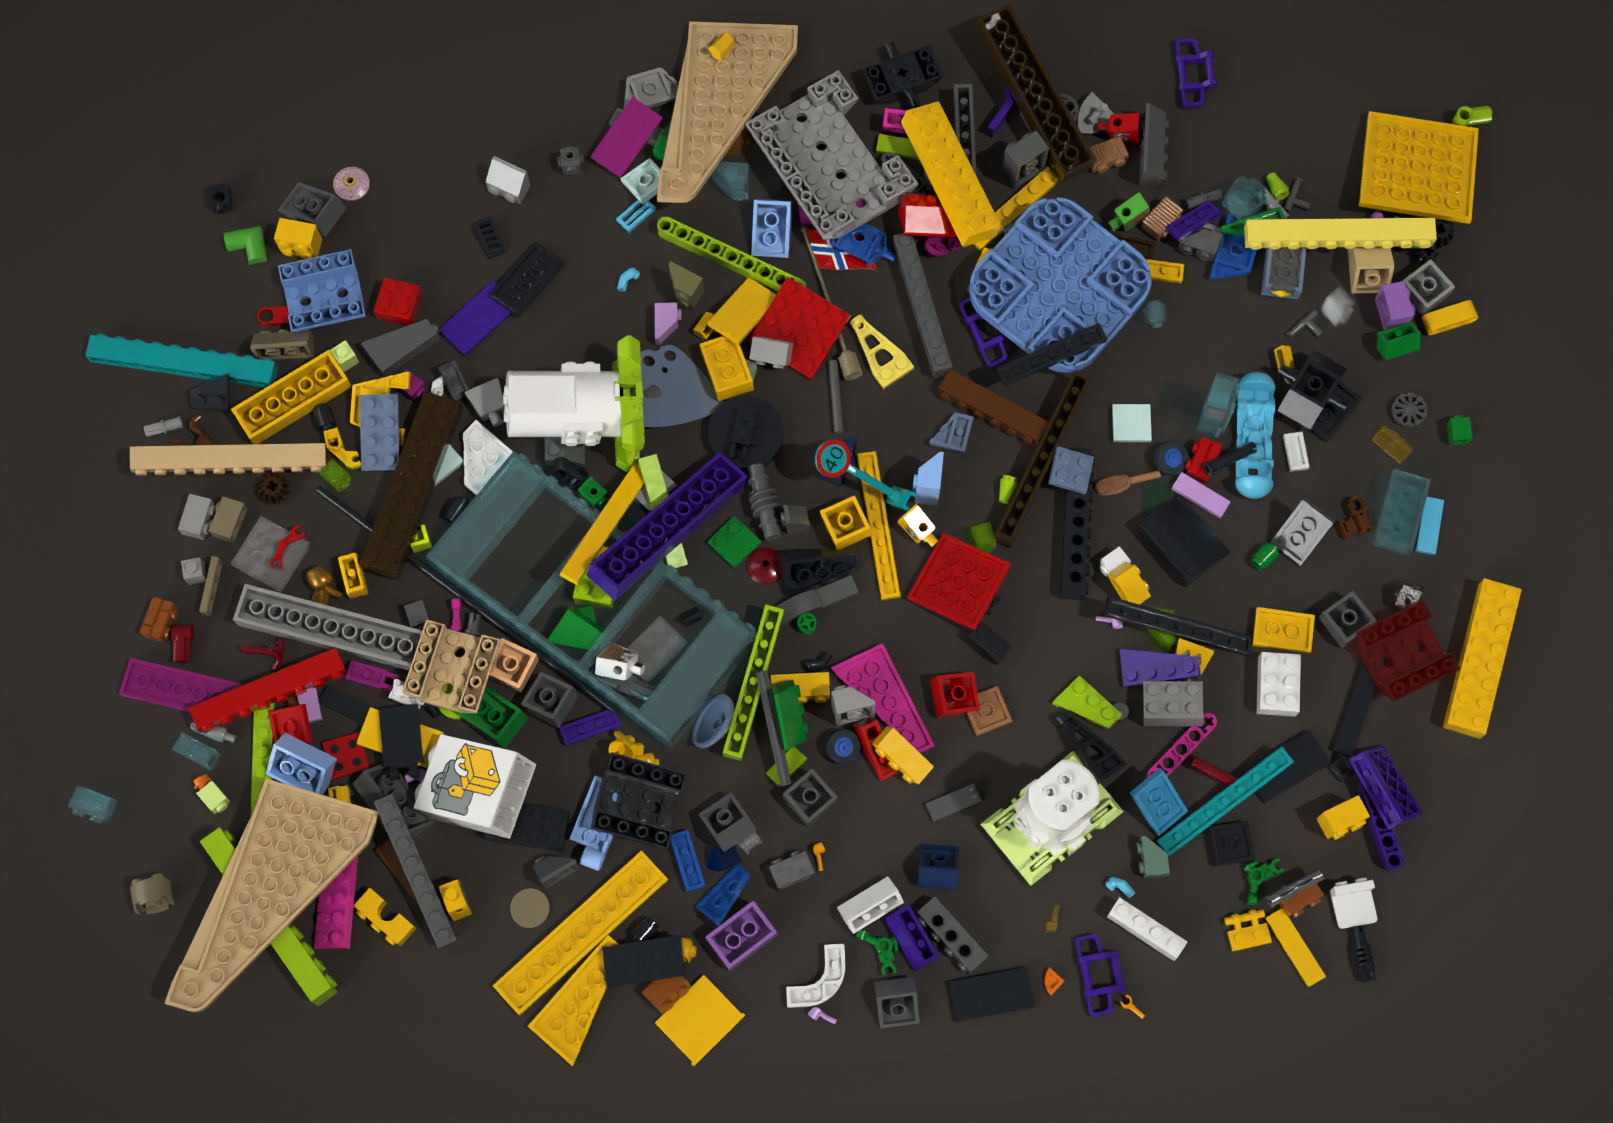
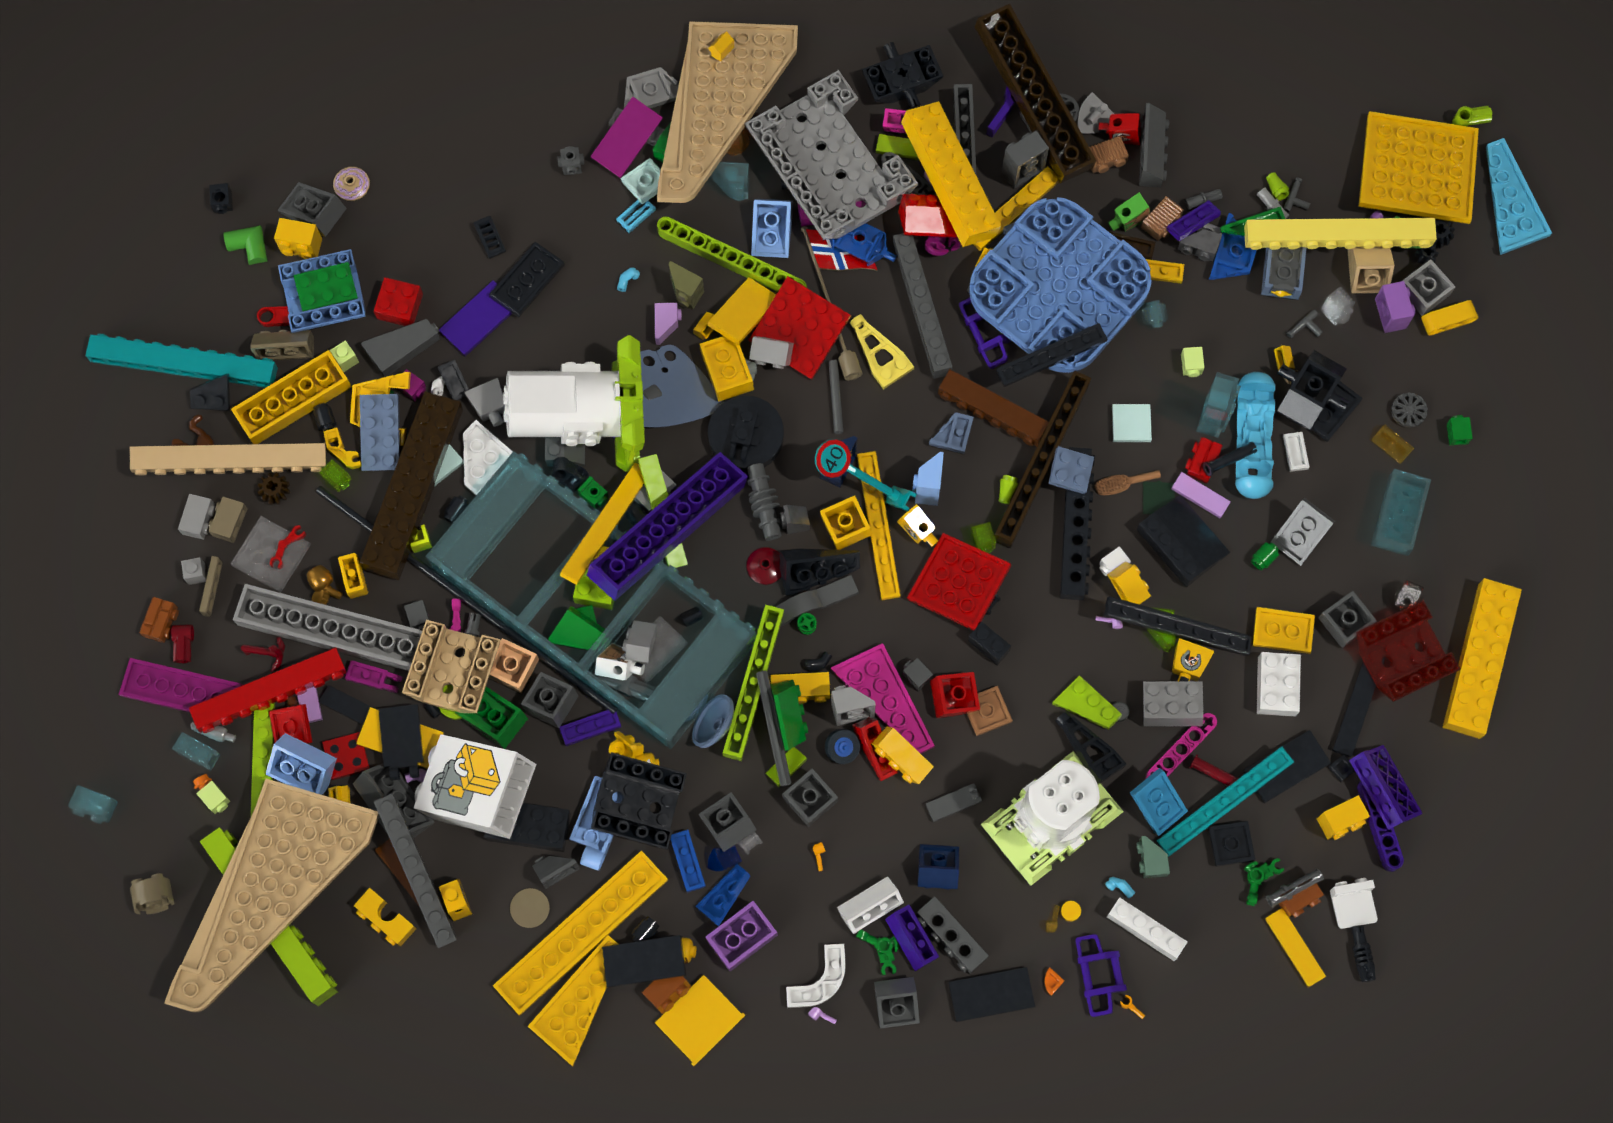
light grey axle [144,416,183,437] -> none
dark pink plate [314,856,358,950] -> none
white hips [388,679,424,708] -> none
slope [486,156,530,204] -> none
green plate [707,516,761,570] -> none
flat silver brick [769,850,815,891] -> none
dark purple wing [1120,649,1201,688] -> none
black wheel [1154,441,1189,475] -> none
dark purple bar [1175,38,1218,109] -> none
clear light blue brick [1222,176,1267,220] -> none
yellow plate [1224,909,1272,952] -> none
reddish brown piece [1336,496,1376,540] -> none
green brick [1377,322,1421,361] -> none
medium azure tile [1415,496,1444,556] -> none
none -> green plate [293,262,358,311]
none -> light grey brick [623,620,657,663]
none -> dark grey brick [903,658,933,691]
none -> yellow tile [1061,901,1081,922]
none -> yellowish green brick [1181,347,1204,377]
none -> medium azure wing [1486,138,1552,255]

